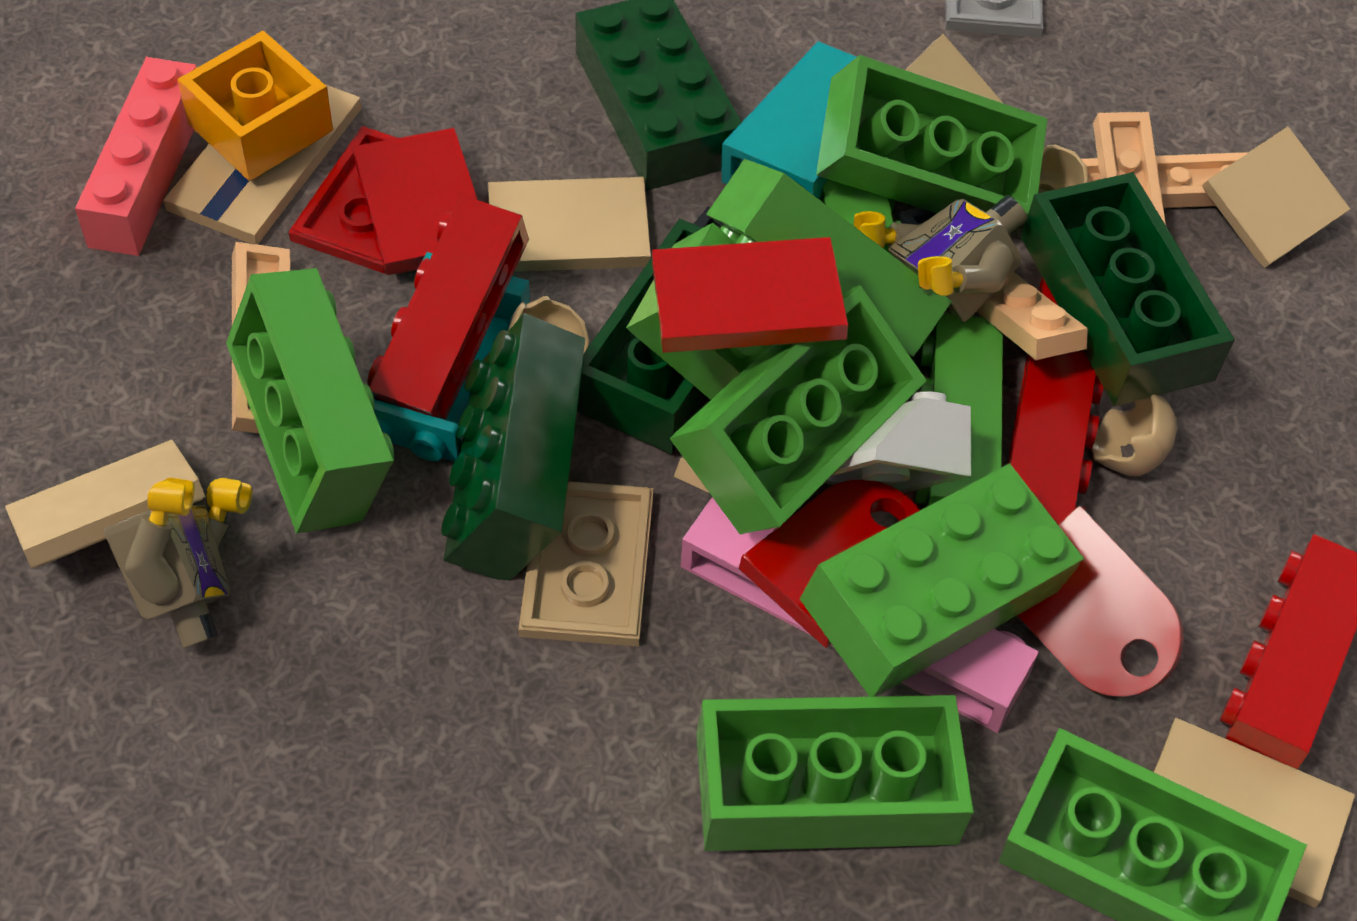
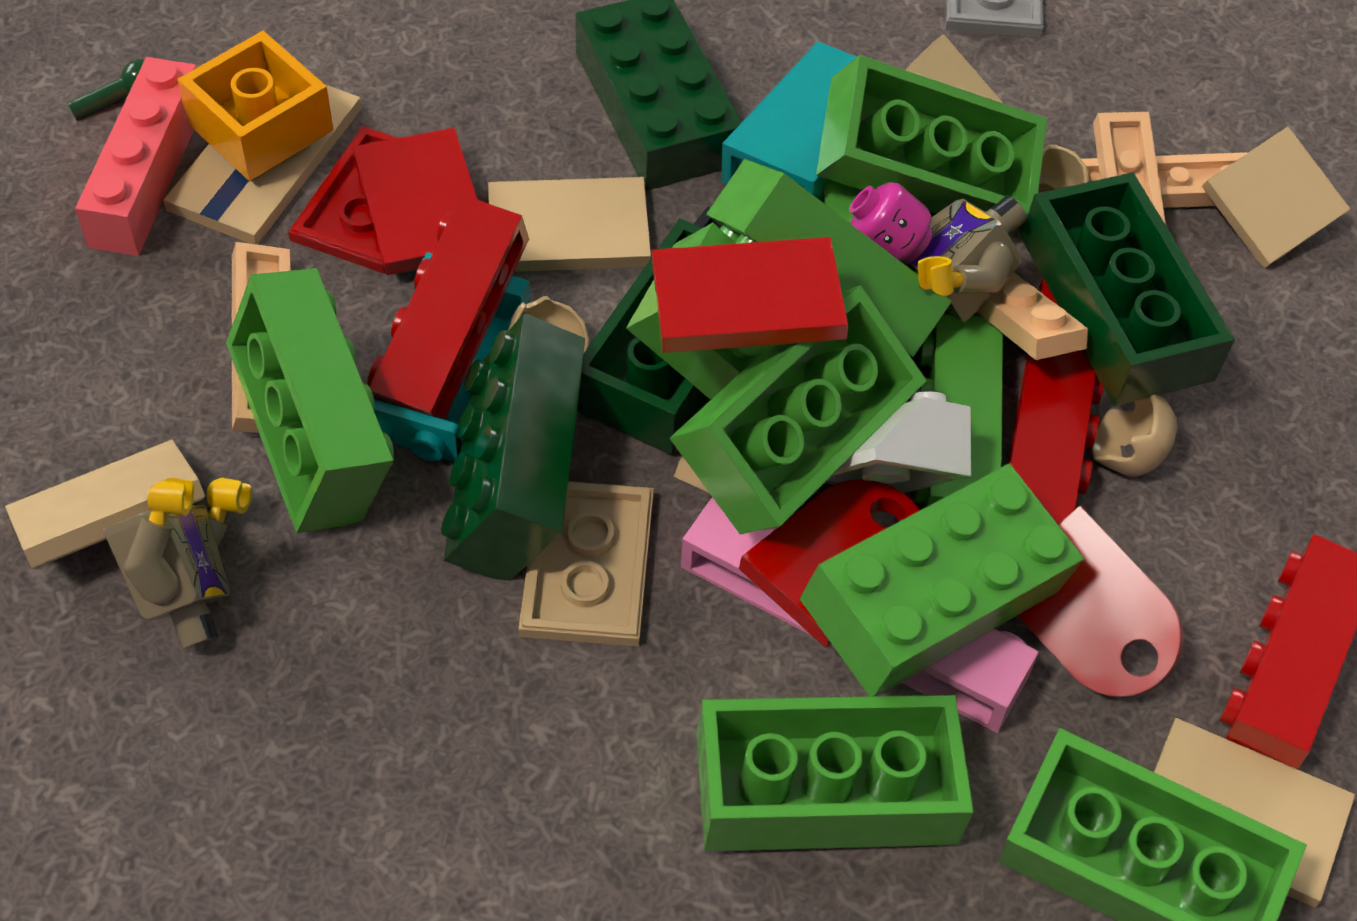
none -> dark green bar [67,59,145,121]
none -> dark pink head [849,182,933,265]

